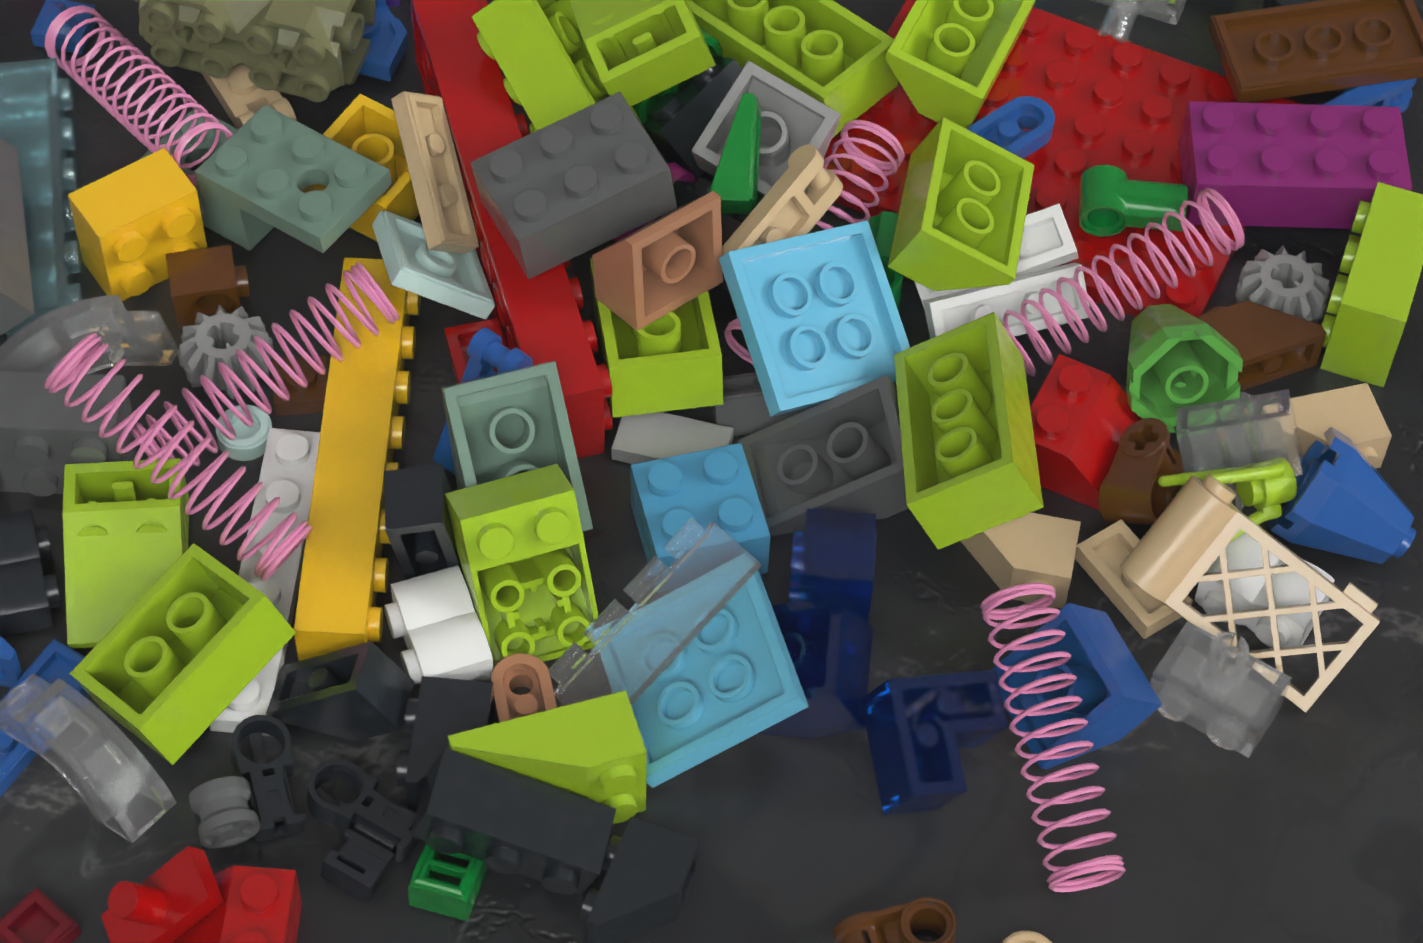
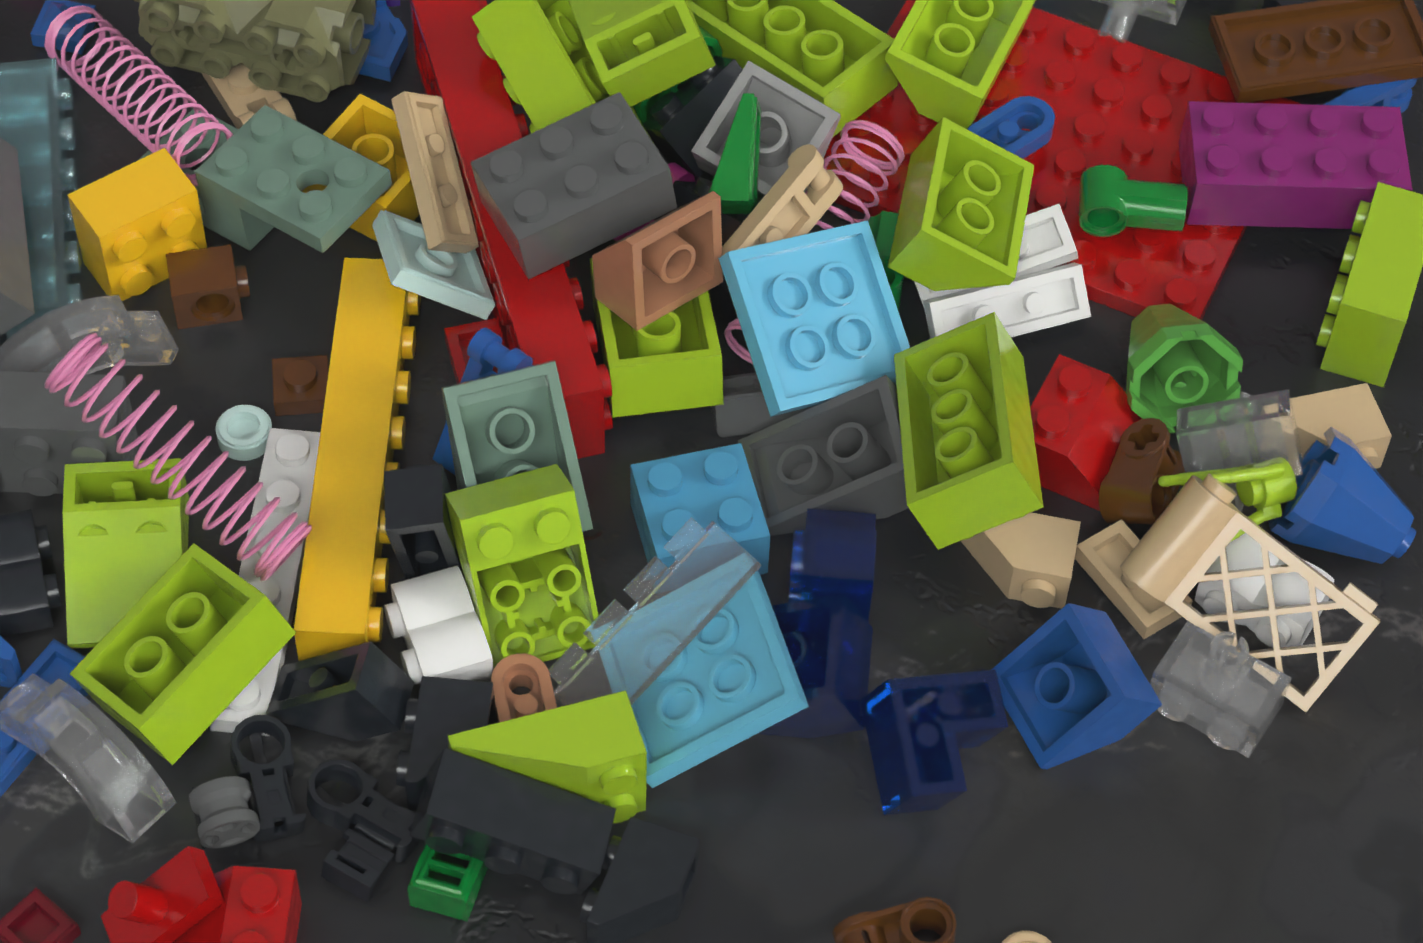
bright pink piece [131,262,400,467] -> none
light grey gear [178,304,274,400] -> none
light grey tile [611,412,734,464] -> none
bright pink piece [980,583,1126,892] -> none
bright pink piece [1003,188,1245,378] -> none
reddish brown slope [1198,300,1326,391] -> none
light grey gear [1235,245,1330,323] -> none

